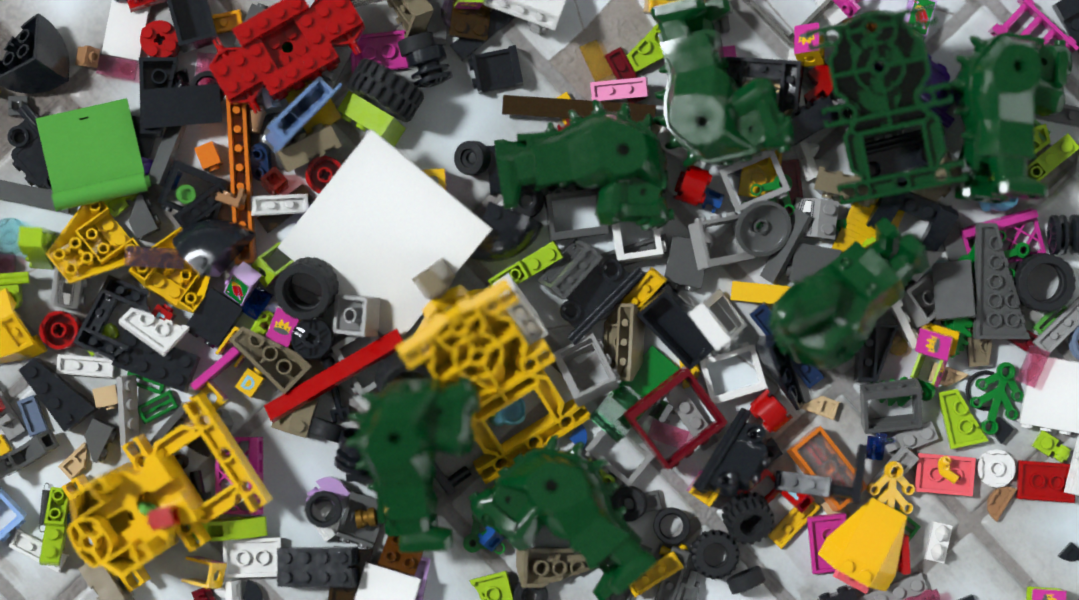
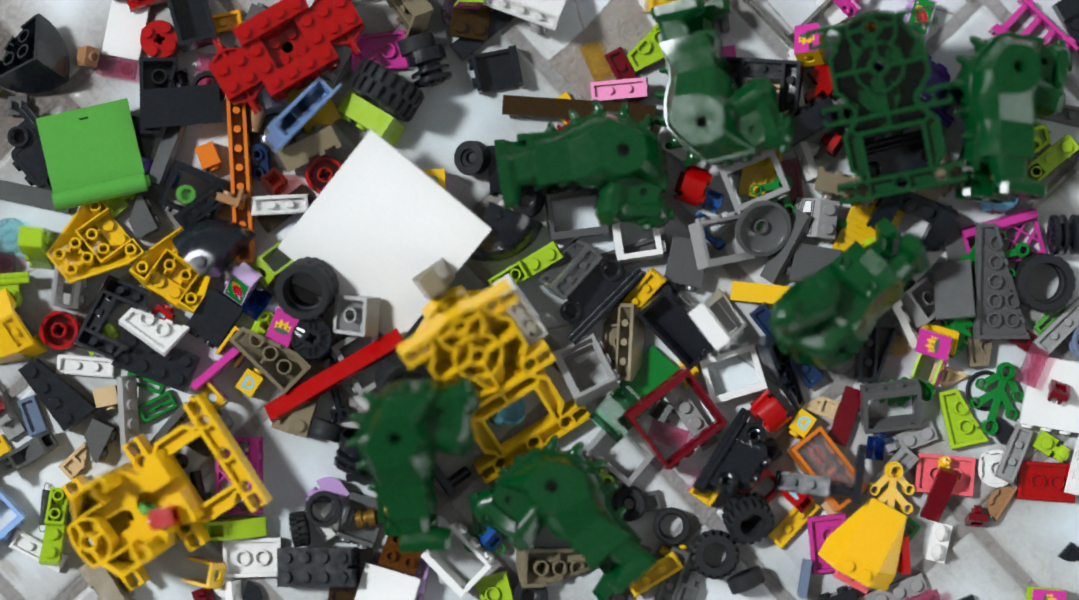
tile [124,246,184,269] -> none
blue tile [568,424,587,450] -> none
none -> black tyre [289,511,311,548]
none -> white window [421,521,497,598]
none -> blue piece [695,212,726,251]
none -> yellow brick [786,408,817,439]
none -> sand blue tile [797,558,812,599]
none -> red tile [821,133,844,158]
none -> dark red tile [828,386,860,446]
none -> dark red tile [920,466,959,523]
none -> dark red tile [965,505,988,527]
none -> light grey tile [994,424,1034,484]
none -> dark red tile [1048,379,1070,405]

